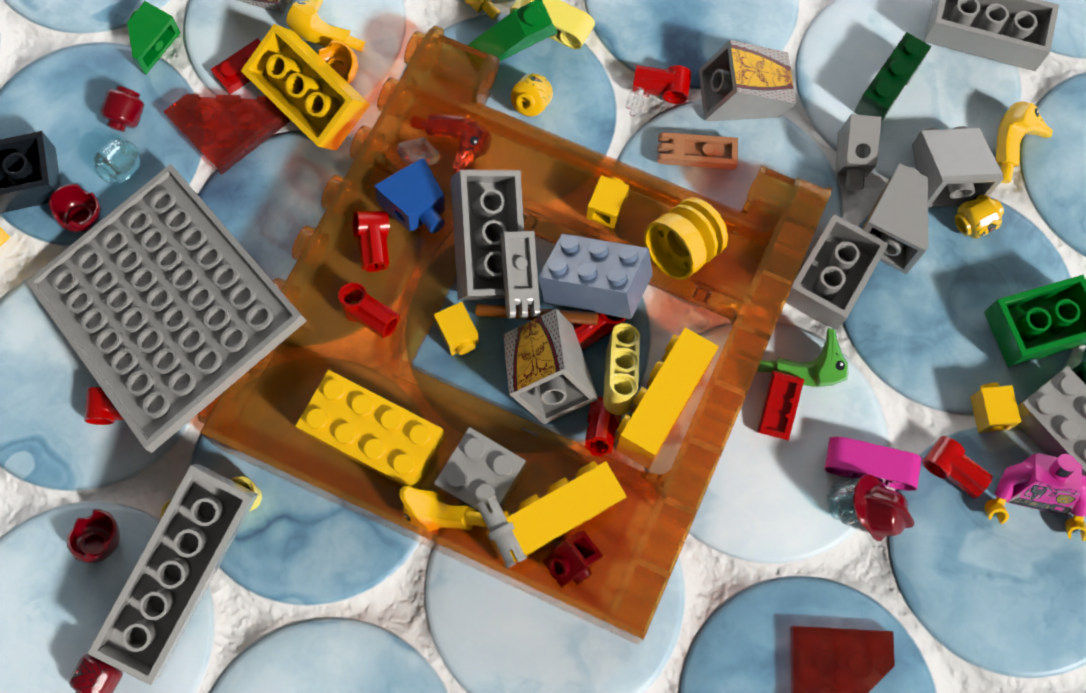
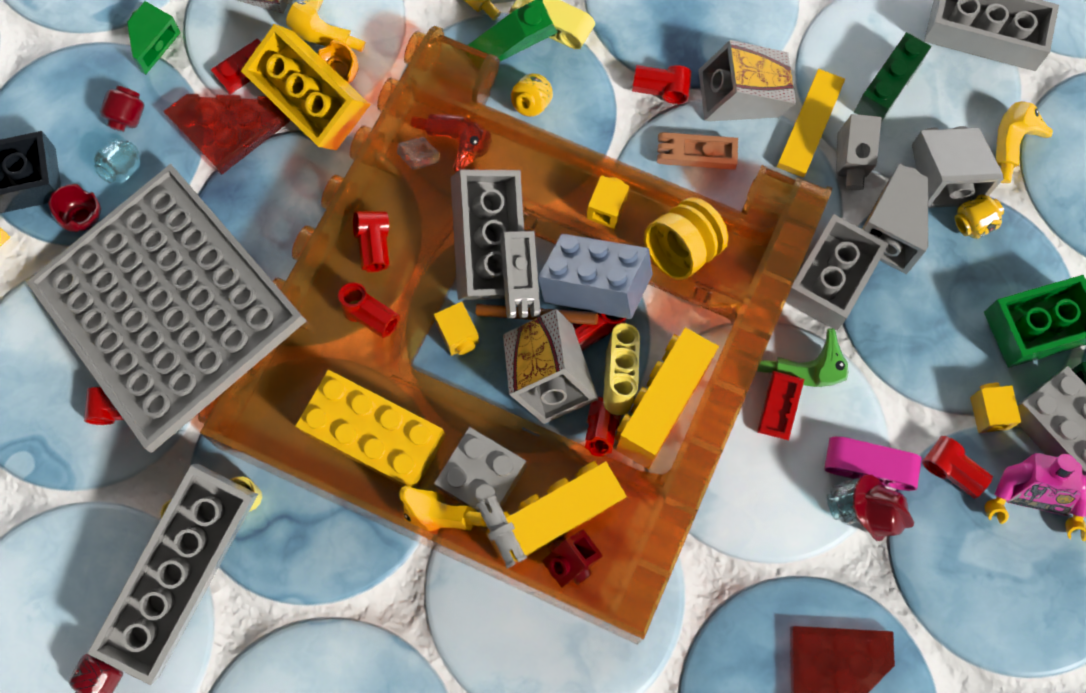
dark red hair [67,509,120,563] -> none
blue torso [374,158,445,233] -> none
clear plate [626,87,649,117] -> none
none -> yellow tile [777,68,845,178]

